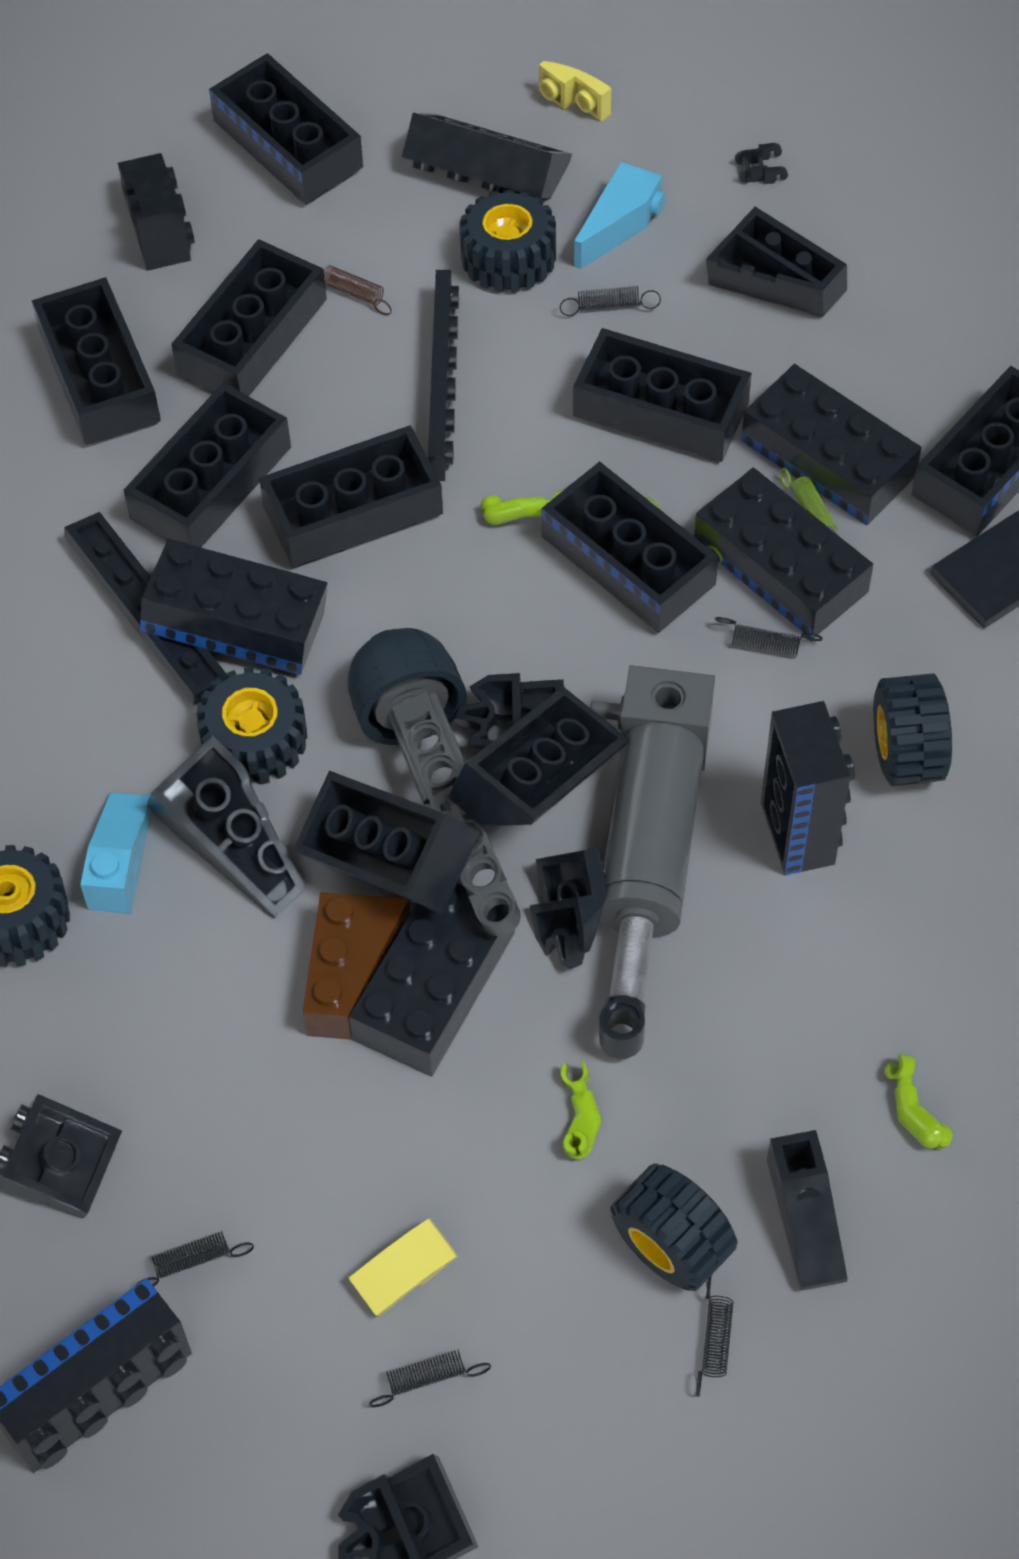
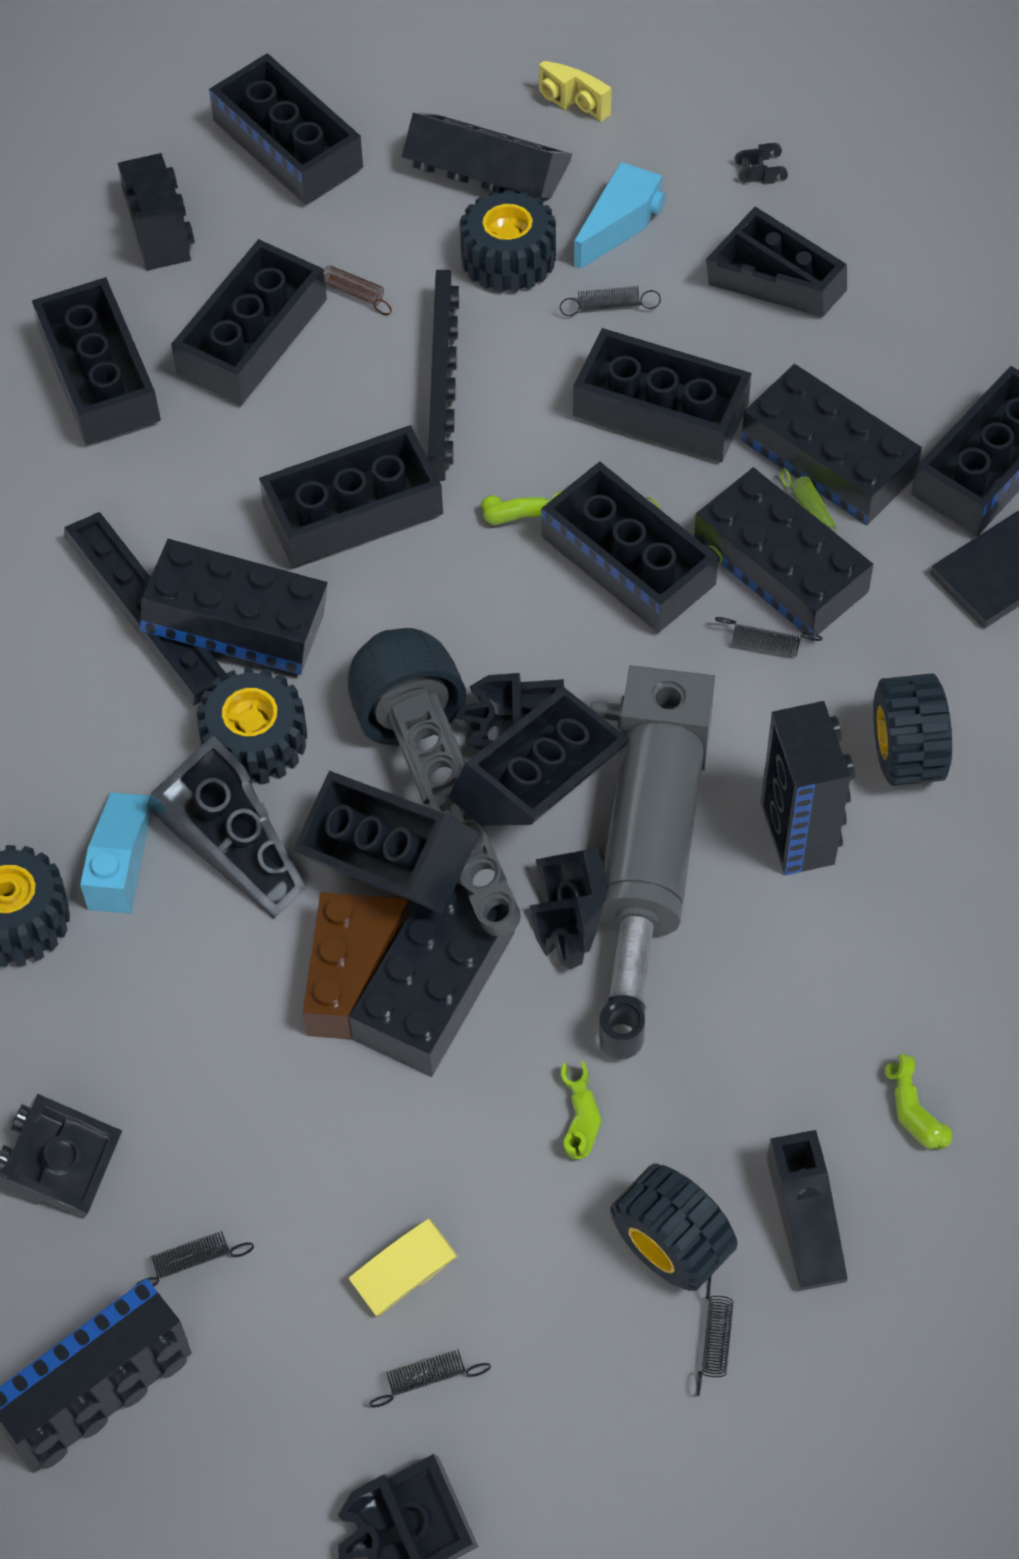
black brick [123,382,291,547] -> none

